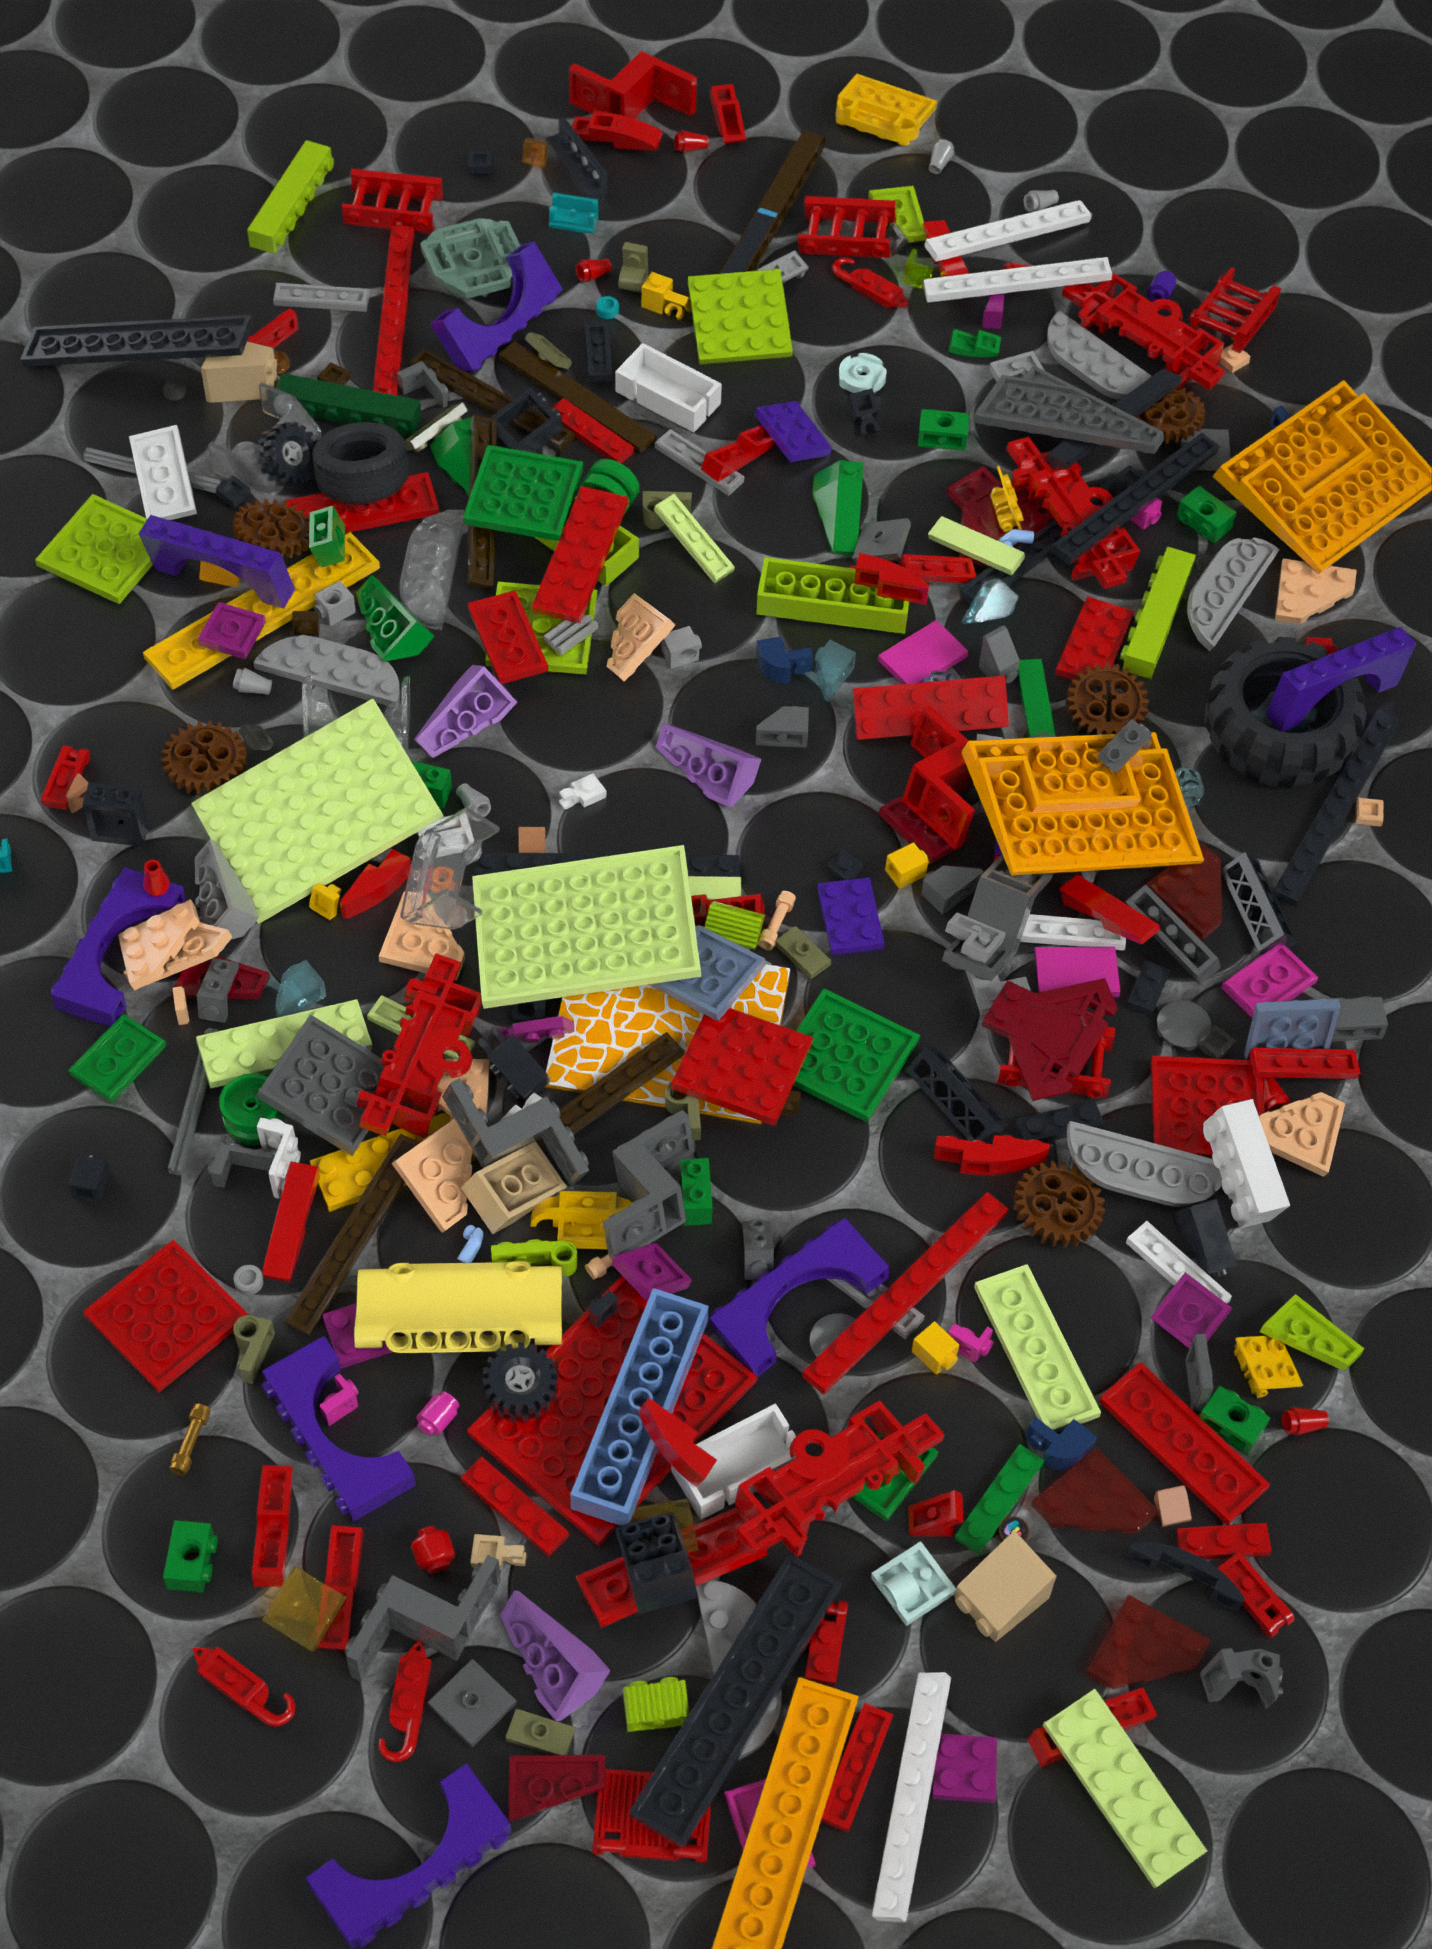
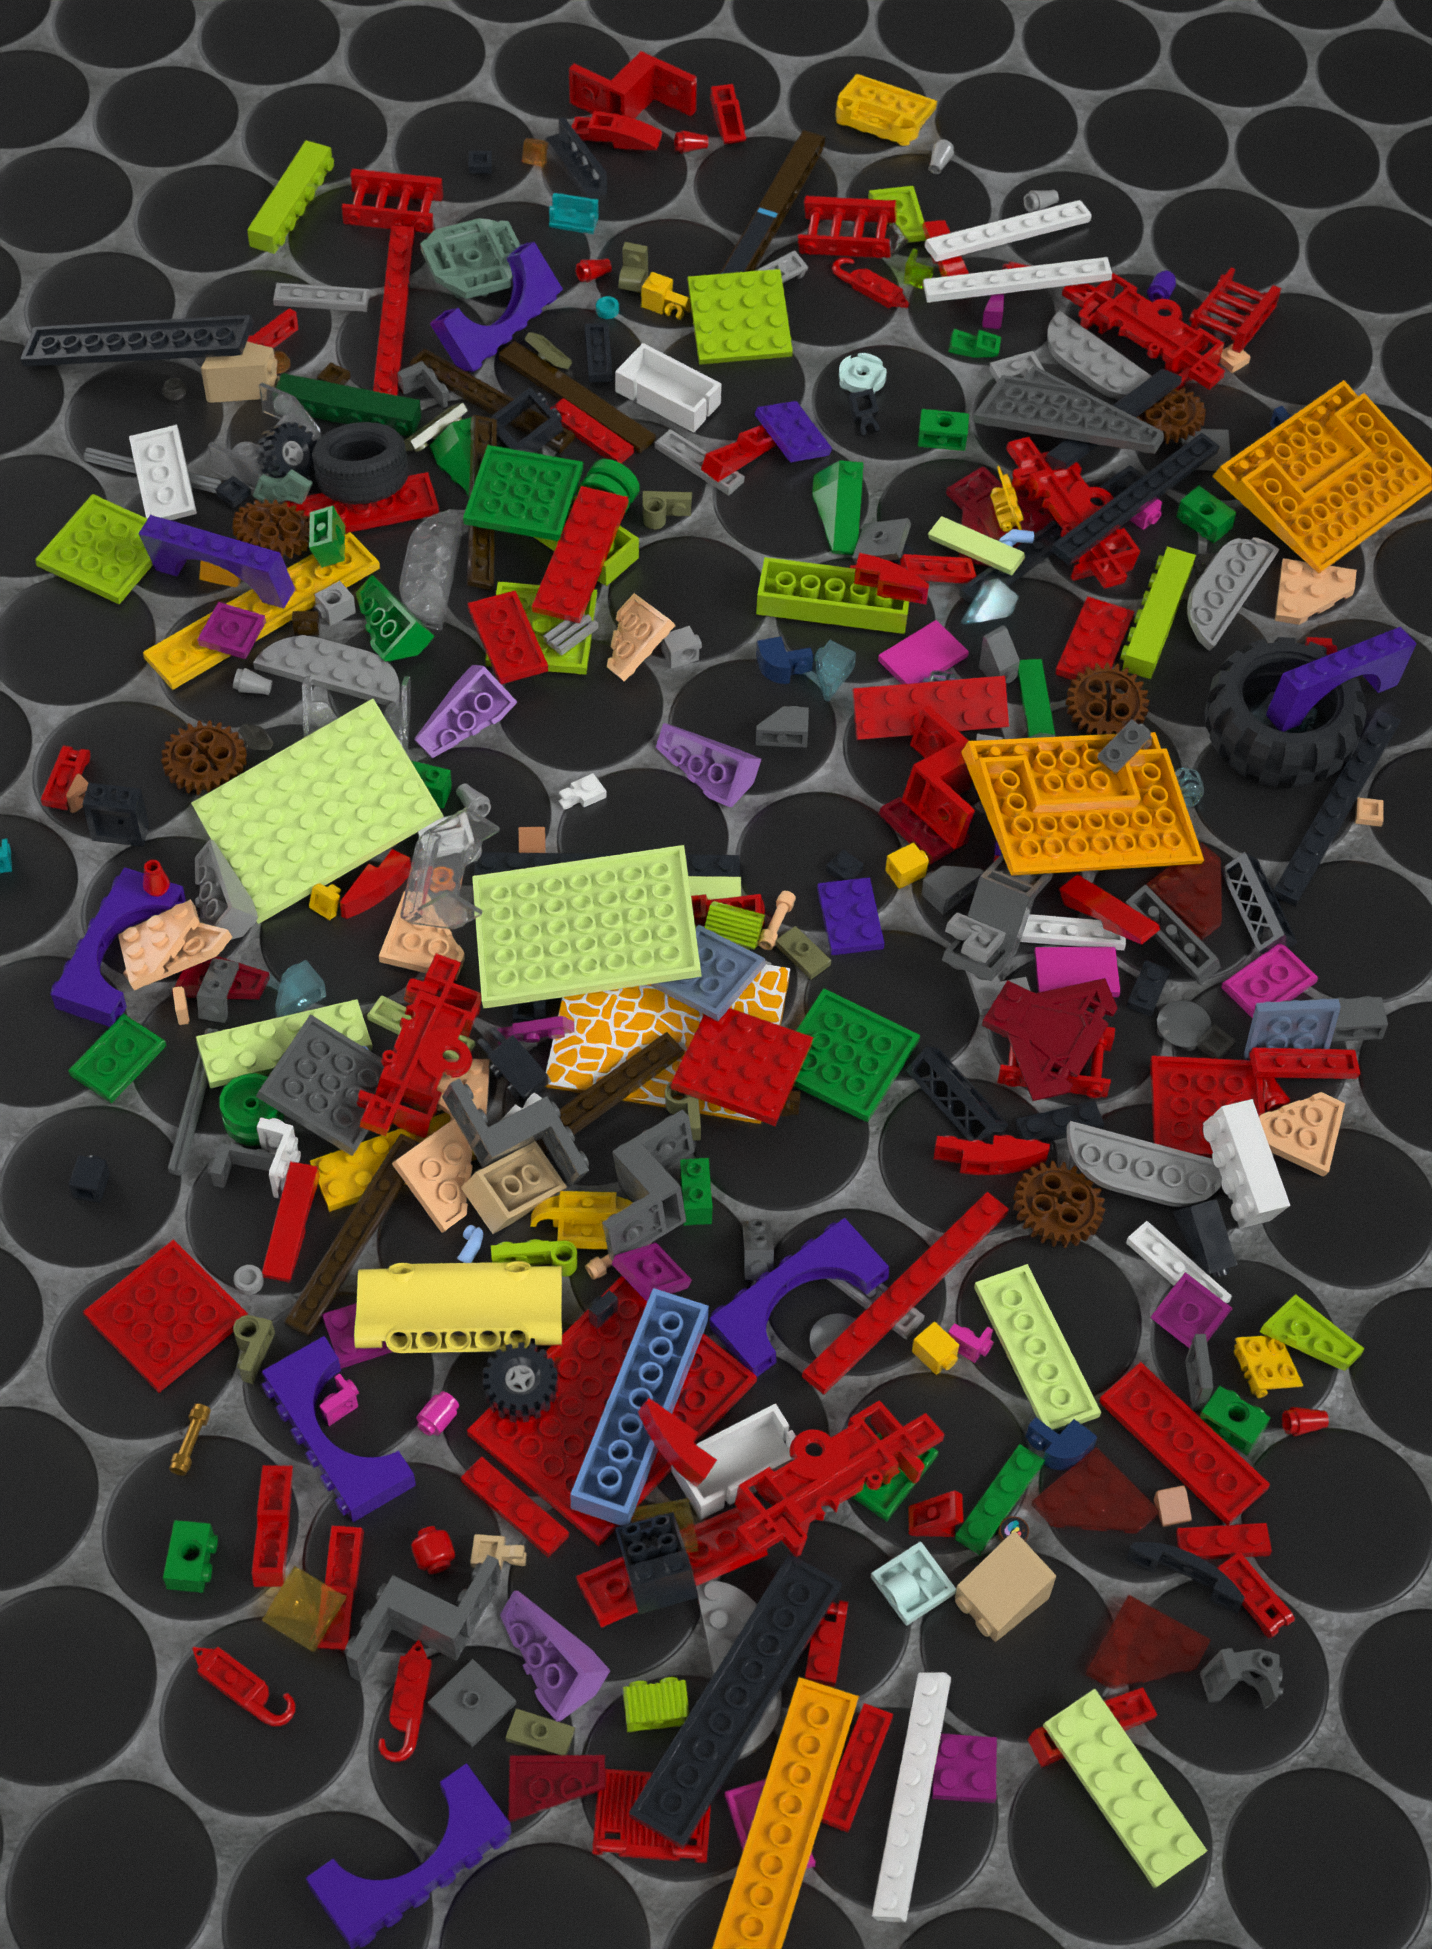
yellowish green tile [654,494,735,583] -> none
none -> sand green tile [252,469,313,504]

